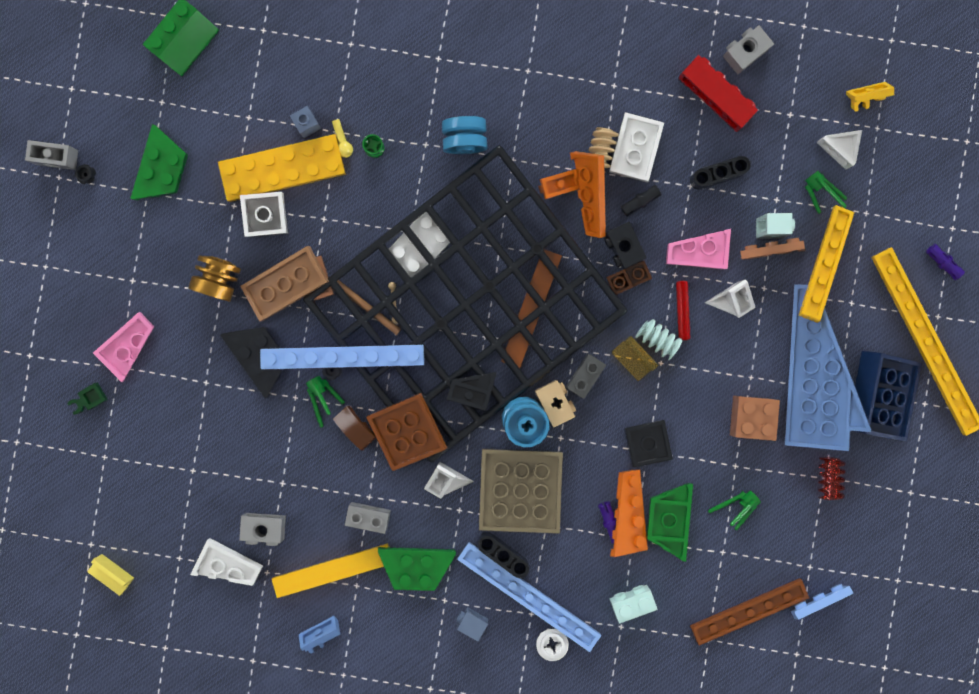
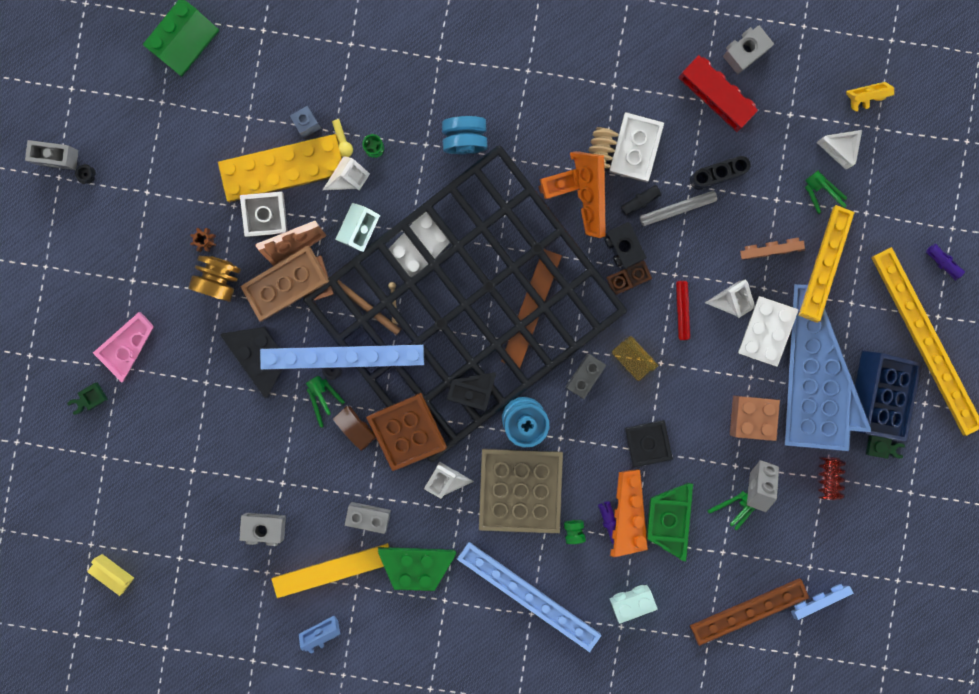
green wing [130,124,188,201] -> none
white wing [190,538,263,586] -> none
sand blue brick [456,607,488,641] -> none
black beam [478,532,529,578] -> none
tan brick [534,380,576,428] -> none
white gear [536,628,569,661] -> none
light aqua piece [635,319,682,361] -> none
bright pink wing [666,229,731,269] -> none
light aqua brick [756,213,795,239] -> none
none -> dark orange gear [190,228,216,252]
none -> nougat wing [255,221,326,266]
none -> white slope [323,156,370,191]
none -> light aqua brick [335,203,380,252]
none -> green wheel [564,520,586,544]
none -> light grey axle [640,191,717,226]
none -> white plate [738,296,799,367]
none -> light grey brick [747,460,779,512]
none -> dark green plate [866,435,905,459]

